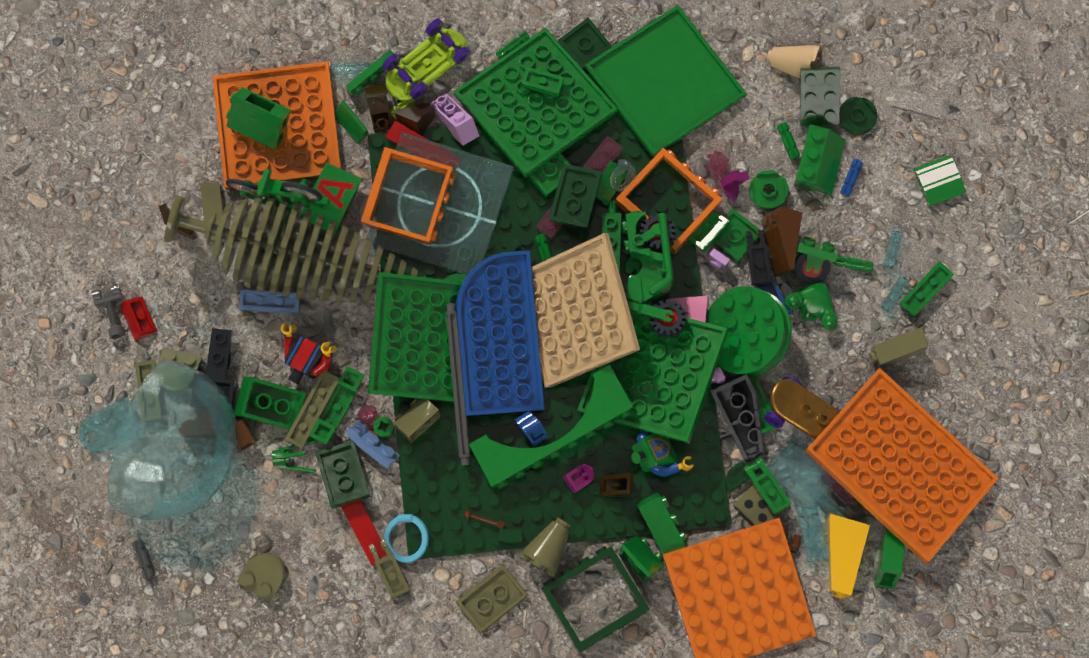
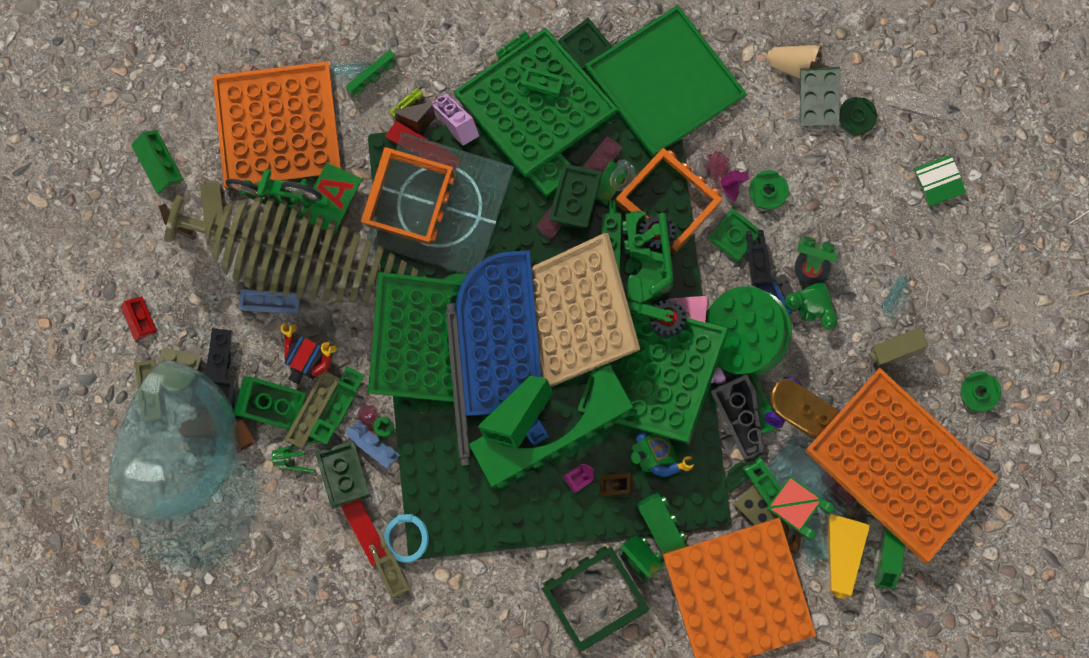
clear light blue tile [79,397,145,453] -> none
dark grey bar [91,284,125,339] -> none
dark grey axle [132,540,154,579] -> none
green piece [226,87,291,150] -> none
olive slope [236,552,287,603] -> none
green slope [335,101,369,143] -> none
dark brown slope [365,84,393,132] -> none
lime piece [382,18,471,100] -> none
olive slope [394,399,441,444] -> none
olive tile [456,564,529,634] -> none
reddish brown hinge [464,510,505,529] -> none
olive cone [519,517,571,578] -> none
green axle [535,234,552,262] -> none
green plate [689,210,730,252] -> none
lavender plate [708,248,730,270] -> none
reddish brown slope [761,207,803,276] -> none
green axle [777,122,800,160] -> none
green slope [794,124,846,195] -> none
green axle [834,255,874,273] -> none
blue axle [840,159,863,197] -> none
clear light blue axle [883,230,903,269] -> none
green plate [898,261,954,318] -> none
none -> green panel [131,130,184,194]
none -> green slope [478,375,553,448]
none -> coral flag [766,476,835,541]
none -> green plate [960,372,1001,412]

